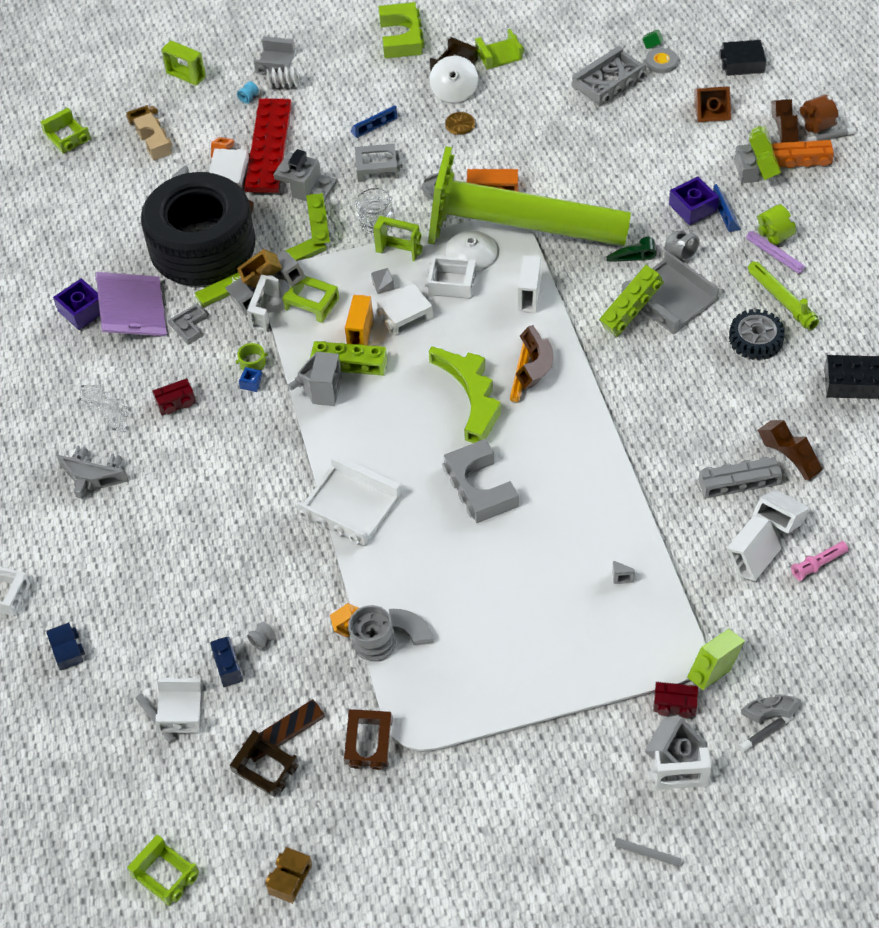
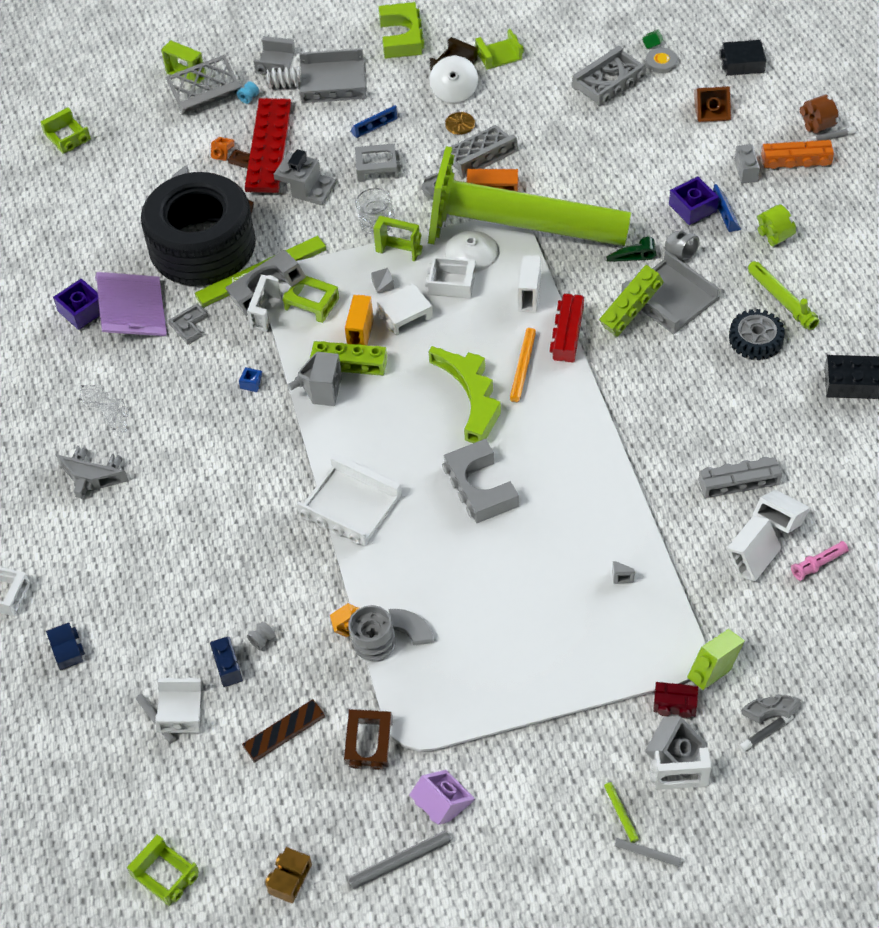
pearl gold piece [126,105,158,125] -> none
tan arch [133,113,173,161] -> none
dark red brick [152,378,196,416] -> none
white brick [209,149,249,190] -> none
dark brown panel [229,730,299,797] -> none
lime piece [235,343,268,370] -> none
pearl gold piece [237,249,282,288] -> none
lime arch [306,193,330,245] -> none
arch [516,325,553,390] -> none
lavender axle [746,231,805,274] -> none
lime arch [749,125,781,180] -> none
reddish brown arch [757,420,823,480] -> none
reddish brown arch [771,99,799,143] -> none
none -> light grey fence [166,54,242,114]
none -> light grey panel [299,48,366,104]
none -> light grey axle [348,831,451,889]
none -> lavender slope [409,770,475,825]
none -> light grey fence [440,125,518,178]
none -> red brick [550,293,584,363]
none -> lime bar [604,782,639,843]

